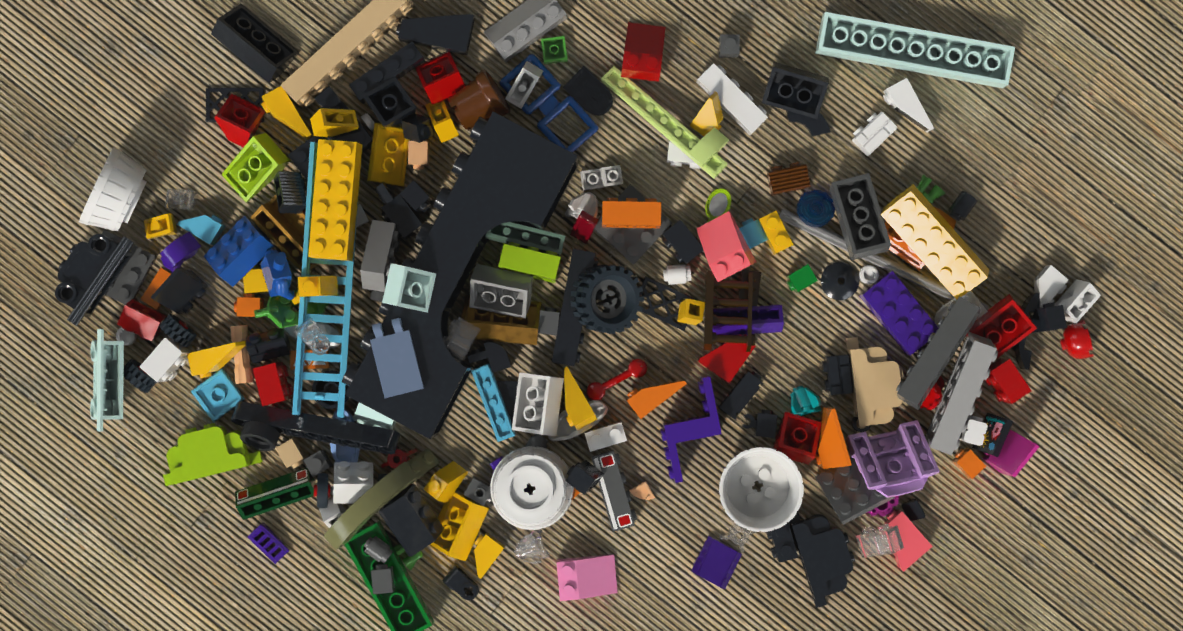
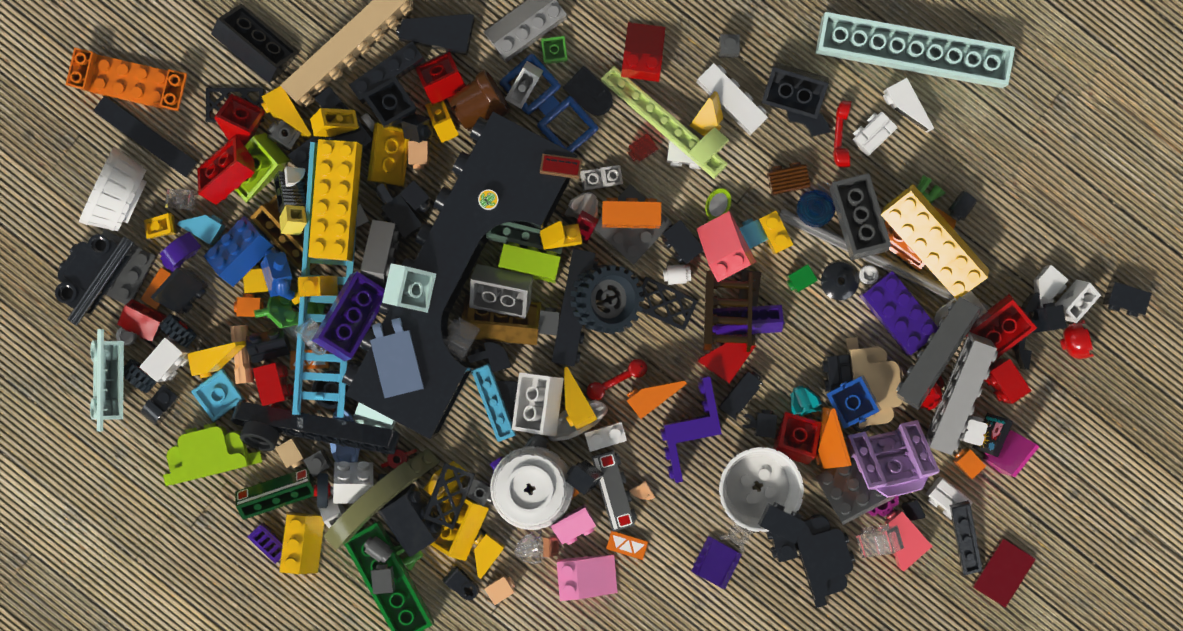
yellow brick [677,298,705,325] -> none
none -> orange slope [65,47,188,111]
none -> black tile [93,96,198,178]
none -> black brick [140,384,180,426]
none -> red slope [197,135,255,205]
none -> dark grey brick [267,120,301,150]
none -> light yellow brick [279,205,307,235]
none -> yellow slope [279,512,324,574]
none -> white tile [284,166,305,187]
none -> dark purple brick [311,271,385,361]
none -> black window [422,463,475,529]
none -> tile [478,189,499,210]
none -> light nougat brick [484,574,516,605]
none -> red slope [540,154,582,179]
none -> yellow slope [540,221,582,250]
none -> nougat tile [543,536,559,557]
none -> bright pink slope [551,504,596,545]
none -> orange tile [606,530,648,560]
none -> clear red brick [627,133,658,164]
none -> black brick [758,502,806,543]
none -> blue brick [826,375,881,429]
none -> red piece [833,100,852,168]
none -> white brick [925,477,973,520]
none -> black tile [949,500,983,576]
none -> dark red tile [971,538,1036,608]
none -> black brick [1103,282,1152,318]

